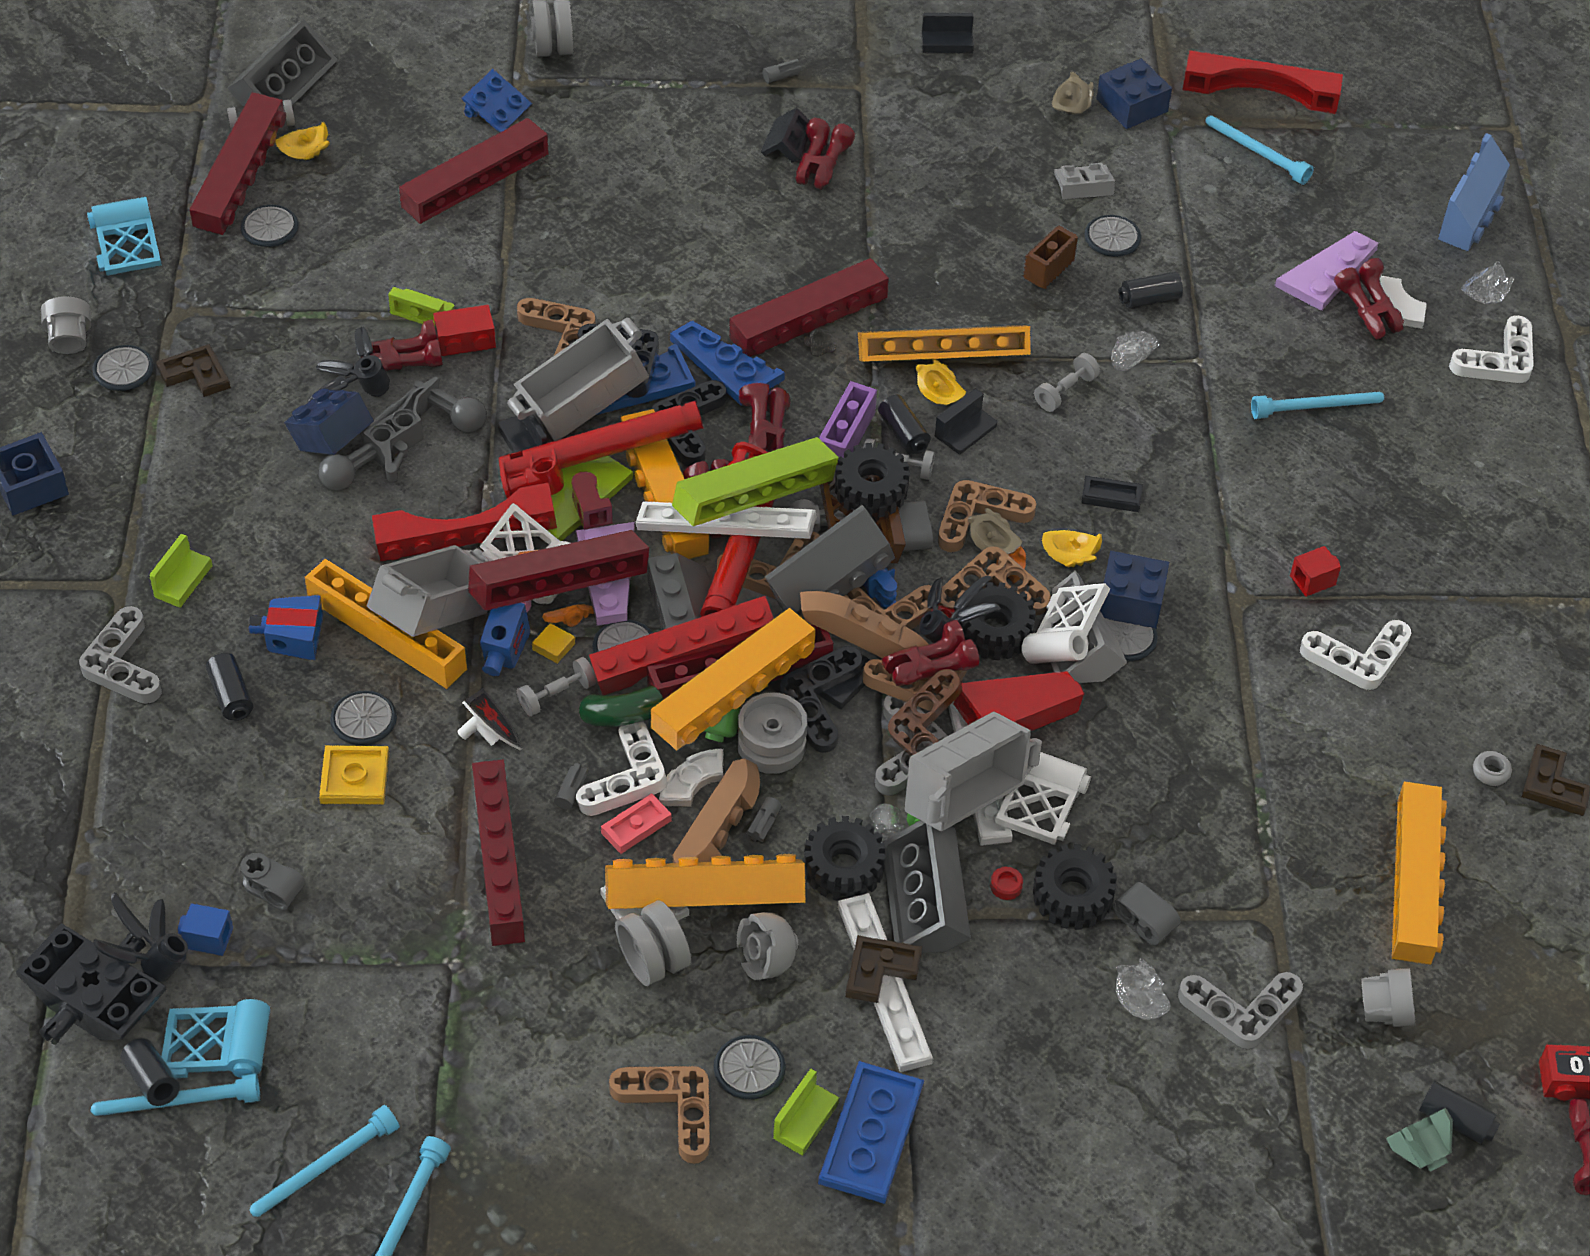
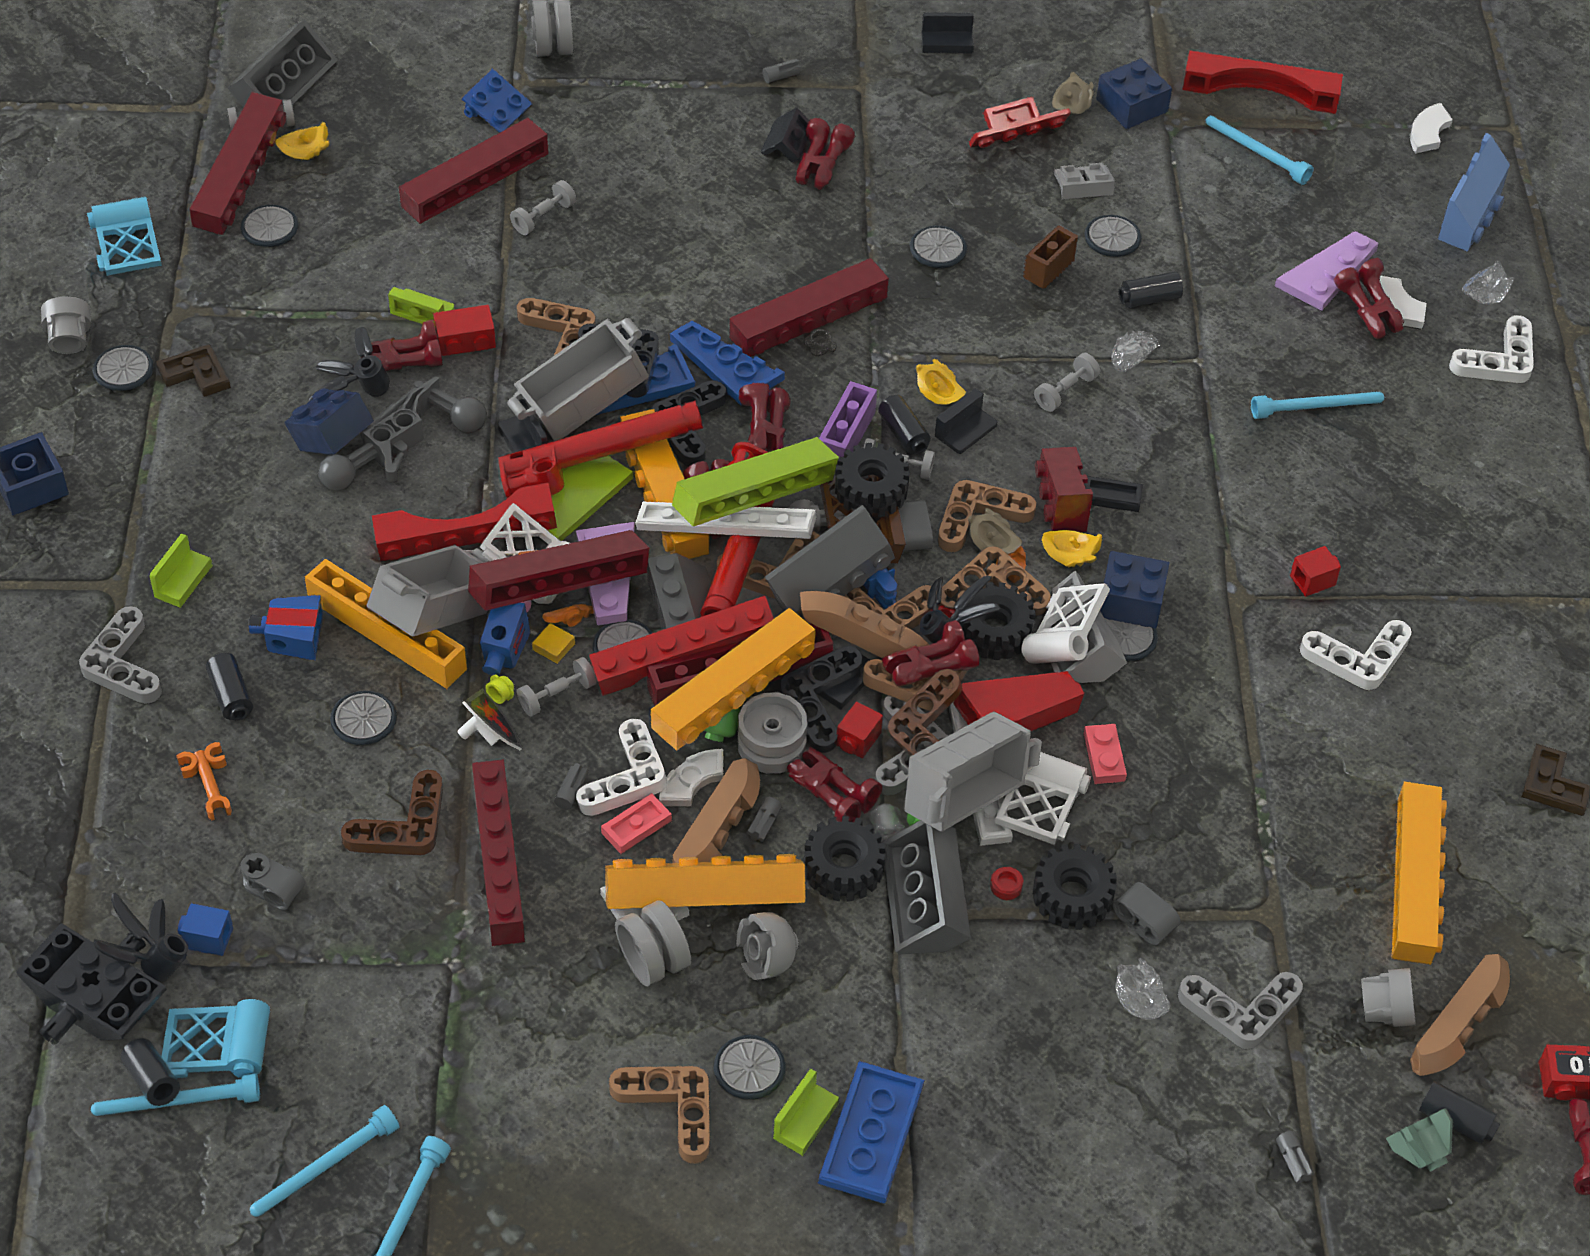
yellow tile [319,745,389,804] -> none
dark red leg [572,472,613,530] -> none
dark green cylinder [579,686,663,727] -> none
white tile [838,893,933,1072] -> none
dark brown tile [845,935,922,1003] -> none
light orange brick [858,325,1031,362] -> none
light grey piece [1473,751,1512,786] -> none
none -> orange bar [176,742,232,821]
none -> reddish brown beam [341,770,443,855]
none -> neon yellow plate [486,675,514,704]
none -> light grey wheel [510,180,576,235]
none -> dark red piece [787,747,883,822]
none -> red brick [836,701,883,759]
none -> light grey wheel [910,225,967,268]
none -> red bracket [969,96,1071,148]
none -> dark red wedge [1035,447,1093,532]
none -> coral plate [1083,724,1127,784]
none -> dark grey piece [1276,1131,1315,1184]
none -> white tile [1410,103,1452,154]
none -> medium nougat brick [1410,954,1510,1076]

